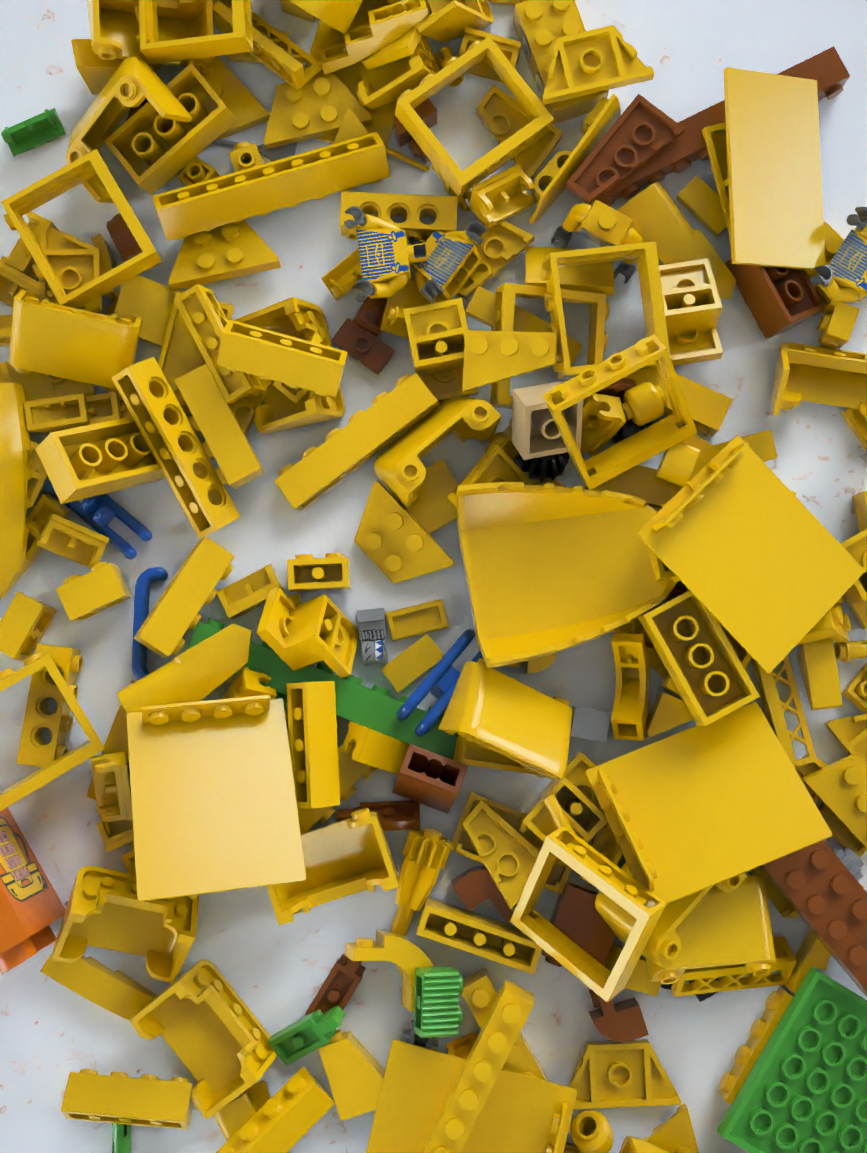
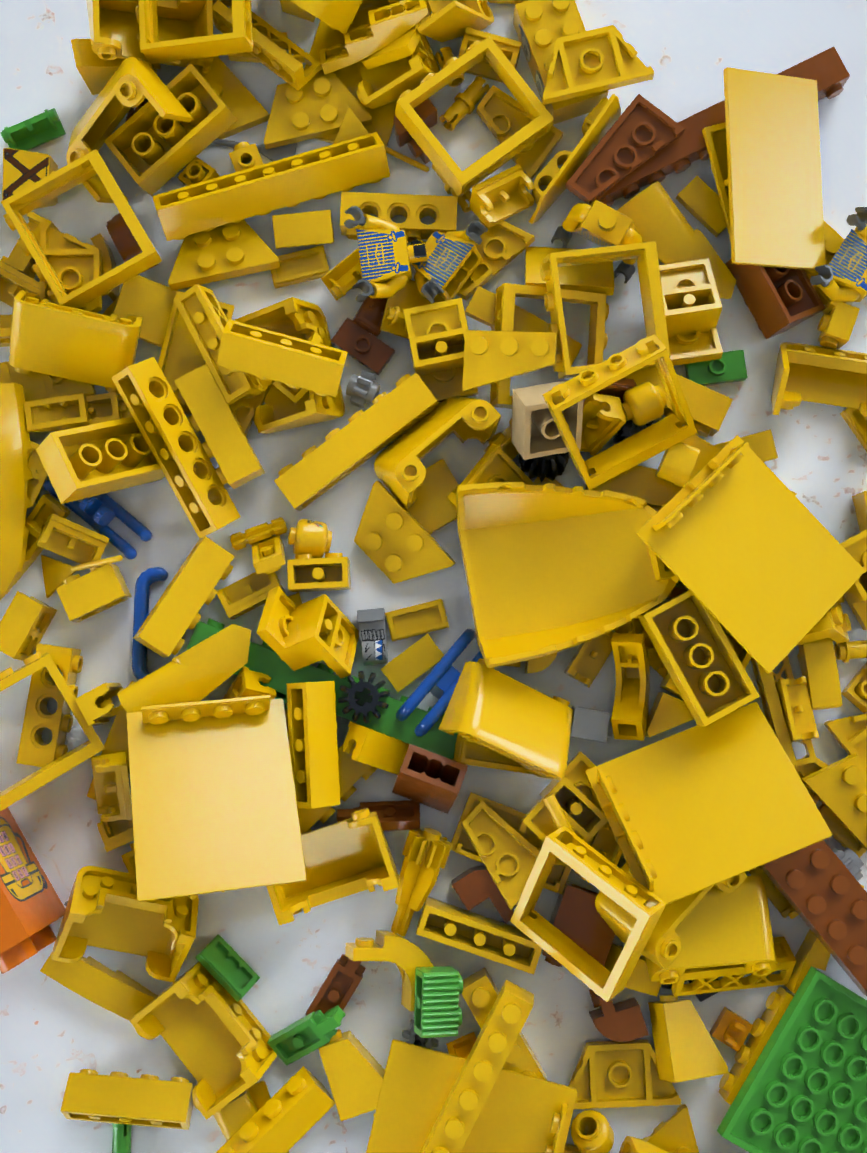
none -> yellow torso [2,148,58,209]
none -> yellow piece [41,555,123,598]
none -> yellow hinge [75,683,123,726]
none -> bright green plate [195,934,260,1002]
none -> yellow axle [230,517,288,550]
none -> yellow plate [252,534,286,575]
none -> yellow tile [270,245,330,289]
none -> yellow hinge [272,210,335,249]
none -> yellow head [288,519,332,558]
none -> black gear [338,671,390,723]
none -> light grey gear [345,370,381,409]
none -> yellow pin [439,76,490,131]
none -> yellow hinge [564,631,617,688]
none -> yellow slope [648,993,729,1083]
none -> bright green plate [684,350,748,386]
none -> light orange tile [709,1006,753,1052]
none -> yellow hinge [775,676,819,742]

